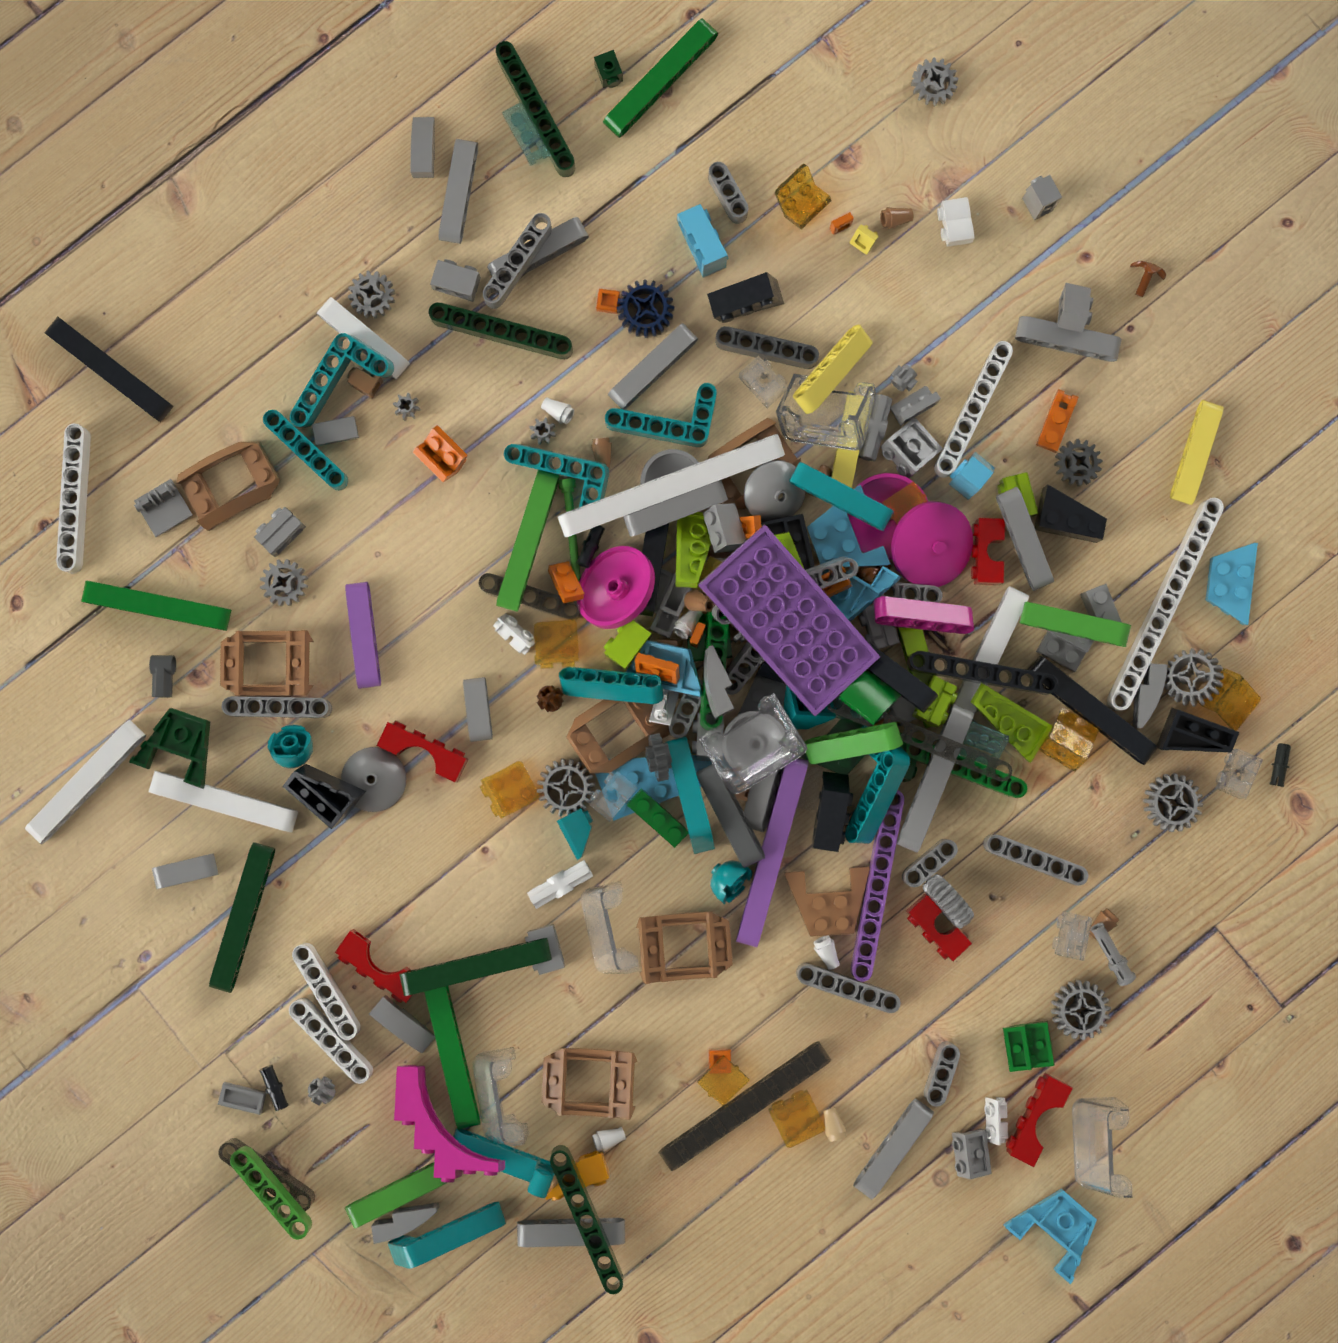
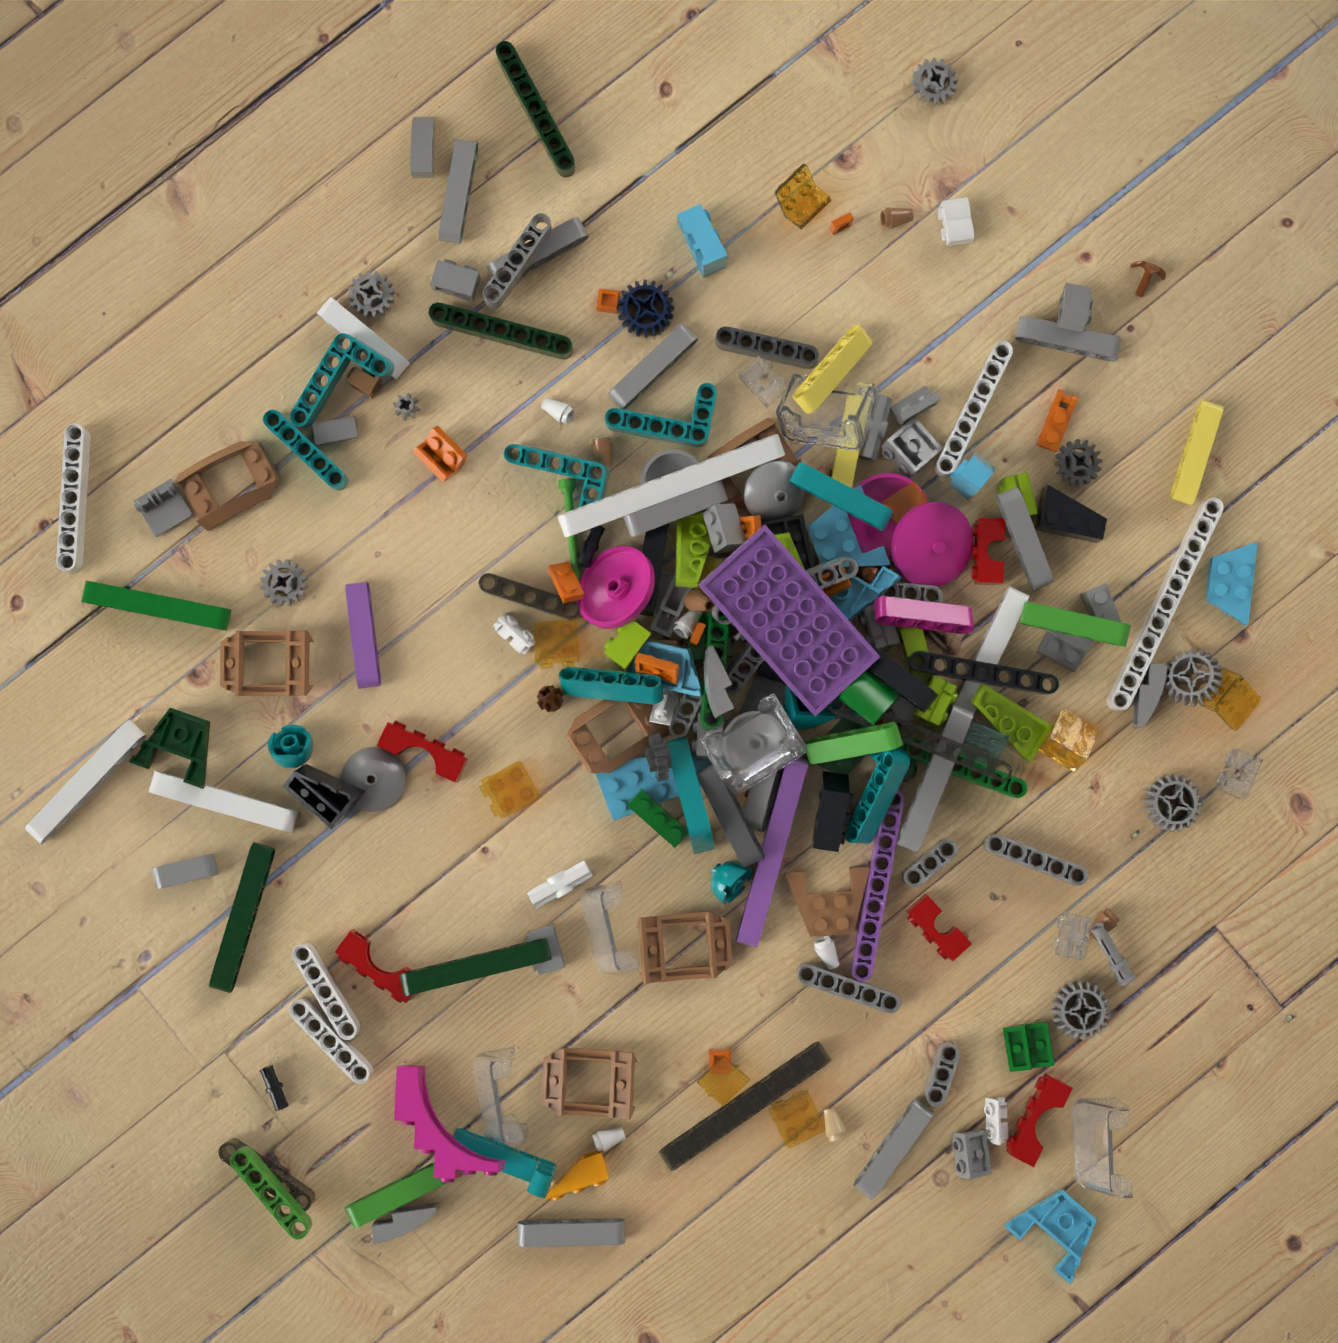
black beam [44,316,174,423] -> none
dark grey piece [149,655,176,698] -> none
light grey tile [218,1082,267,1115] -> none
light grey beam [222,696,332,718] -> none
light grey brick [254,507,306,557] -> none
light grey gear [308,1076,335,1106] -> none
light grey slope [369,995,435,1053] -> none
teal beam [388,1202,506,1269] -> none
green beam [424,986,480,1130] -> none
light grey beam [463,677,493,742] -> none
bright green beam [496,470,560,612] -> none
clear light blue plate [502,102,549,166] -> none
light grey gear [529,417,556,445] -> none
light grey gear [537,759,595,817] -> none
dark green beam [550,1145,624,1295] -> none
teal slope [557,808,593,860] -> none
clear brick [590,771,638,822] -> none
dark green brick [594,50,623,88] -> none
green beam [603,18,719,138] -> none
black wedge [707,272,784,323] -> none
light grey beam [708,162,748,224] -> none
light yellow tile [849,224,878,255] -> none
light grey gear [891,365,918,392] -> none
light grey gear [923,874,974,929] -> none
light grey brick [1022,175,1062,220] -> none
black beam [1029,656,1158,765] -> none
black wedge [1156,707,1240,753] -> none
pearl dark grey axle [1270,743,1291,787] -> none

